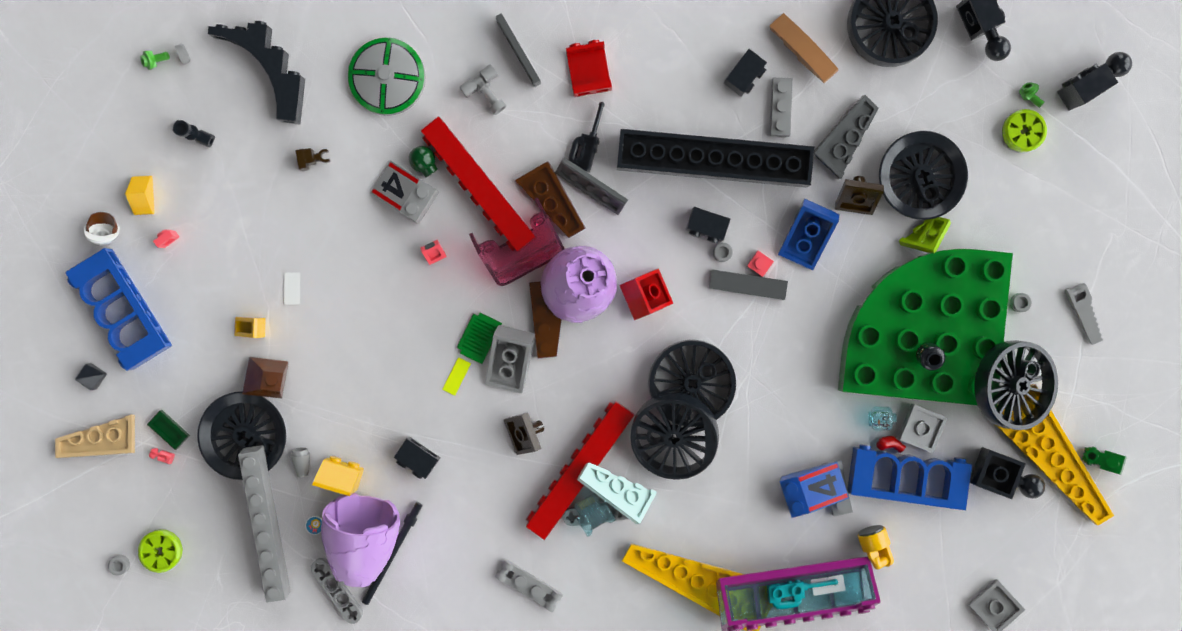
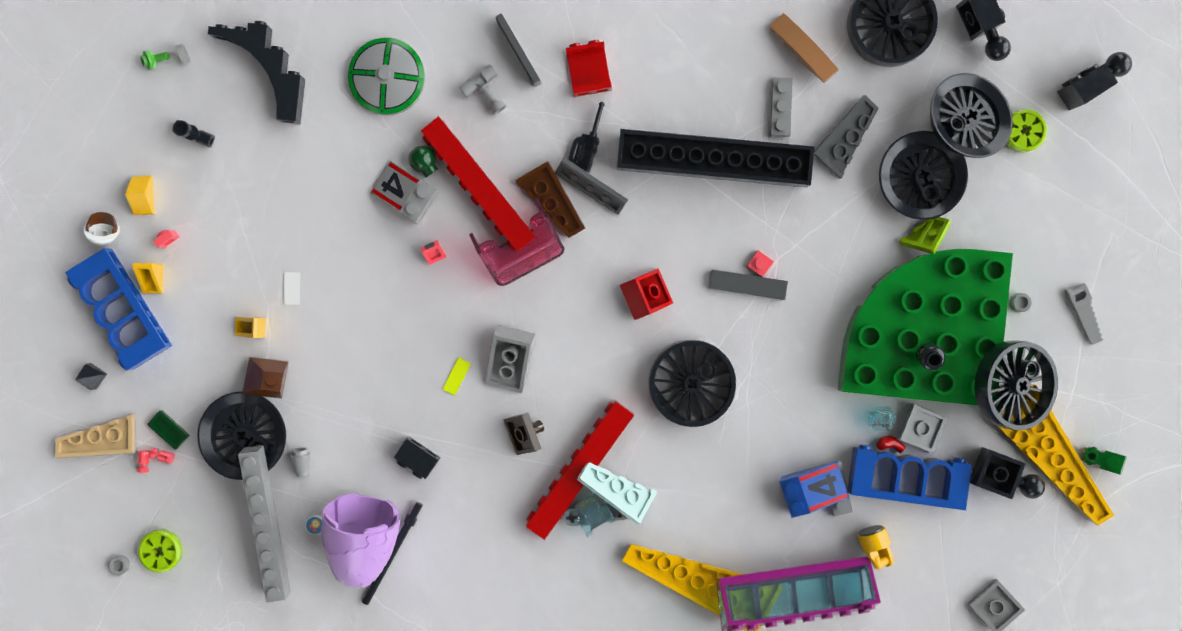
dark brown piece [295,148,331,171] -> none
light grey beam [311,558,363,624] -> none
yellow slope [312,456,364,496] -> none
green window [457,312,502,364] -> none
light grey plate [495,560,563,612] -> none
reddish brown wing [529,281,562,358] -> none
lavender piece [541,246,617,323] -> none
black piece [630,393,719,480] -> none
black brick [685,207,731,244] -> none
light grey tile [713,243,733,262] -> none
black brick [724,49,767,97] -> none
teal piece [766,579,838,610] -> none
blue slope [778,198,840,270] -> none
white sticker [811,575,845,596] -> none
dark brown tile [835,176,884,215] -> none
bright green plate [1019,82,1045,108] -> none
none -> yellow slope [132,263,163,294]
none -> coral piece [137,450,150,473]
none -> black piece [930,73,1013,158]

